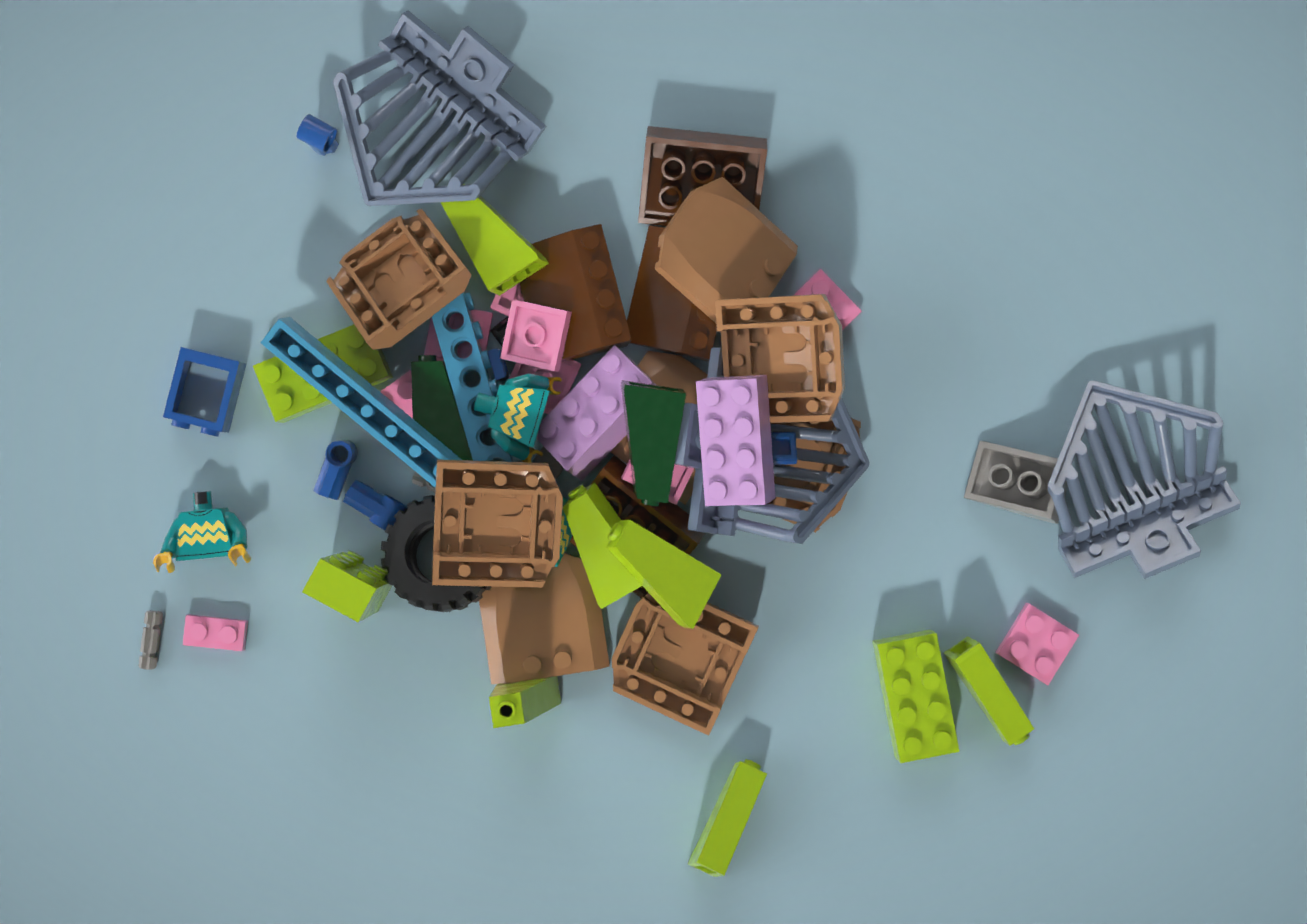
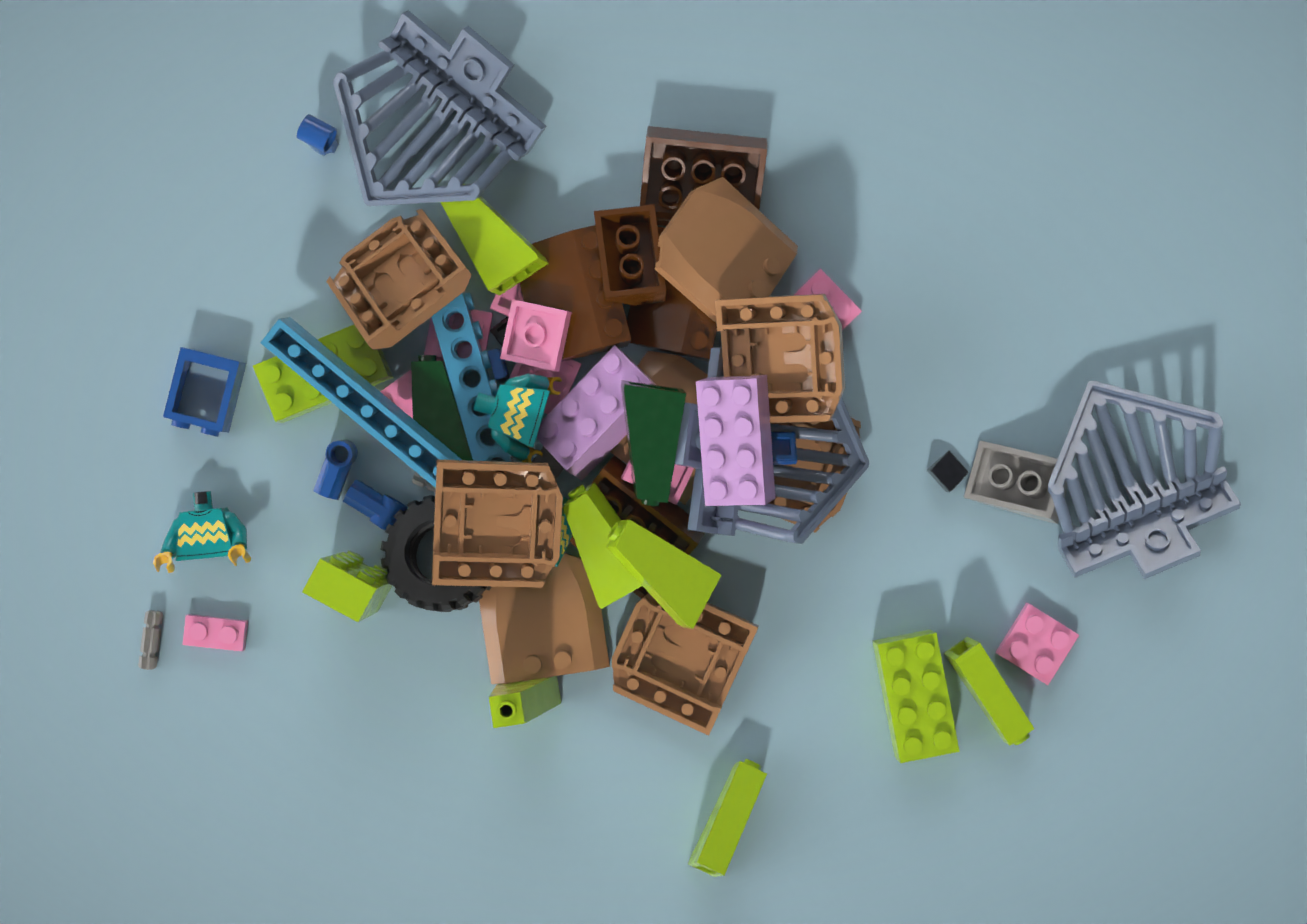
none -> reddish brown slope [594,204,666,306]
none -> black slope [927,450,969,492]

